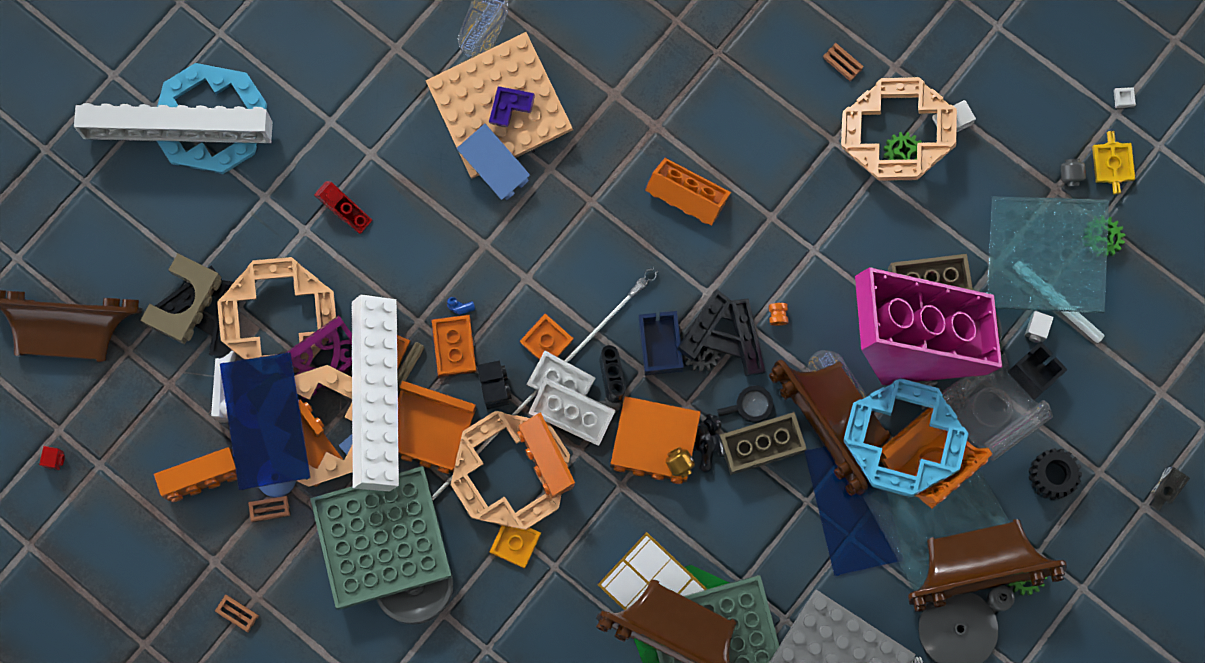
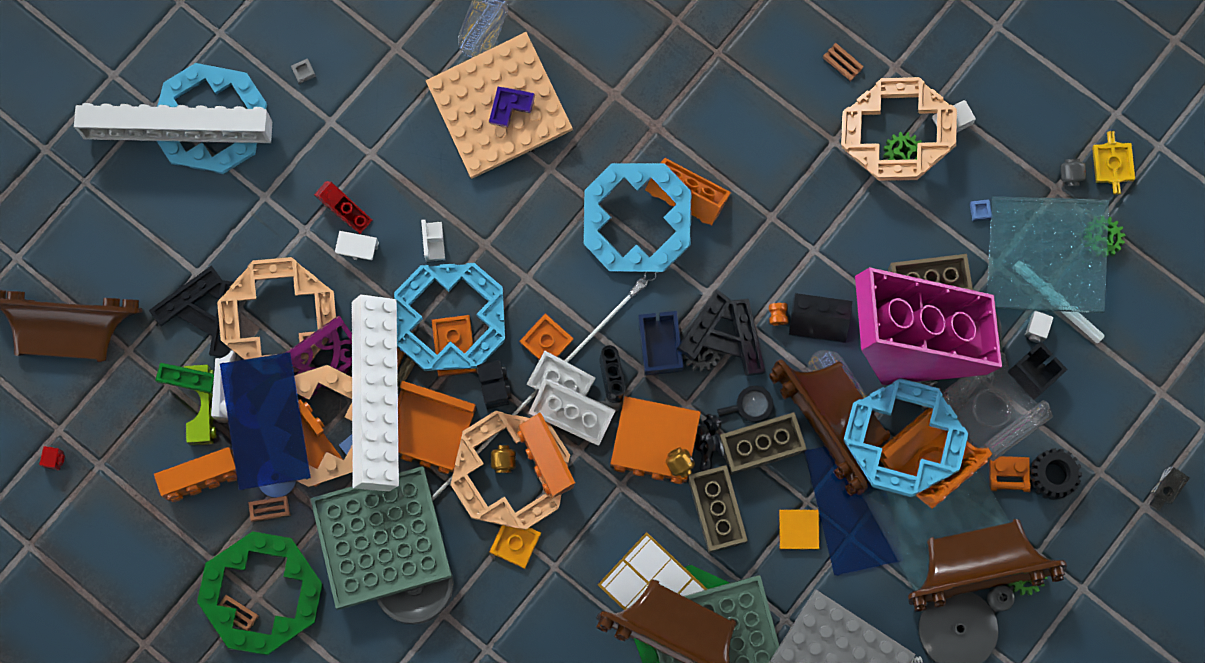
dark tan arch [140,253,222,344] -> none
blue arm [447,297,475,315] -> none
medium blue panel [456,124,530,200] -> none
white tile [1114,87,1136,108] -> none
none -> green tile [155,363,214,394]
none -> lime arch [184,365,216,446]
none -> green plate [197,531,323,655]
none -> light grey tile [291,59,316,84]
none -> white panel [335,231,379,260]
none -> medium azure plate [394,263,505,371]
none -> white panel [421,220,445,262]
none -> pearl gold head [491,445,516,473]
none -> medium azure plate [584,163,692,272]
none -> dark tan brick [688,465,748,554]
none -> light orange tile [779,510,819,550]
none -> black slope [789,293,853,343]
none -> medium blue tile [969,199,992,221]
none -> orange plate [989,456,1031,492]

